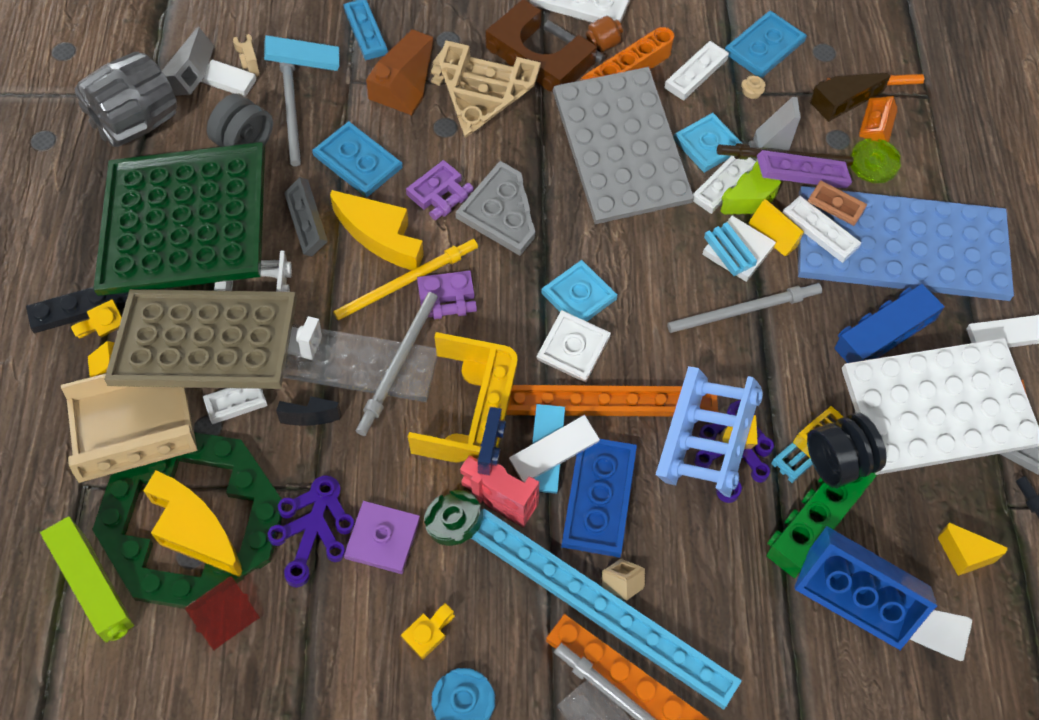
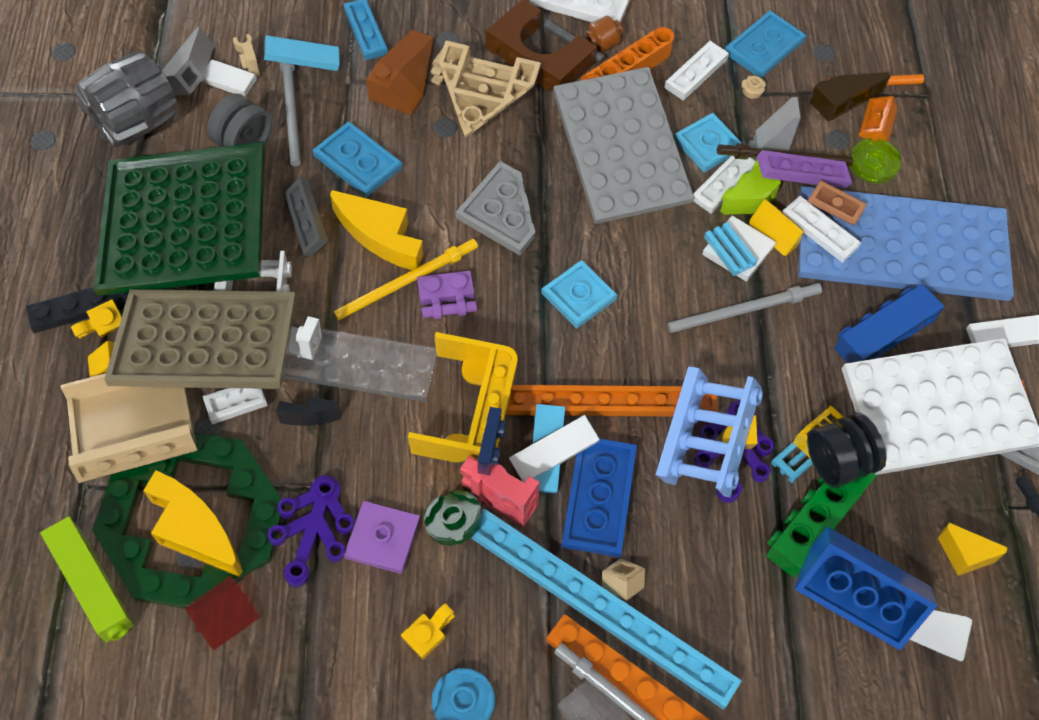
light grey bar [355,292,438,436] -> none
medium lavender plate [406,160,474,221] -> none
white tile [536,310,611,383] -> none

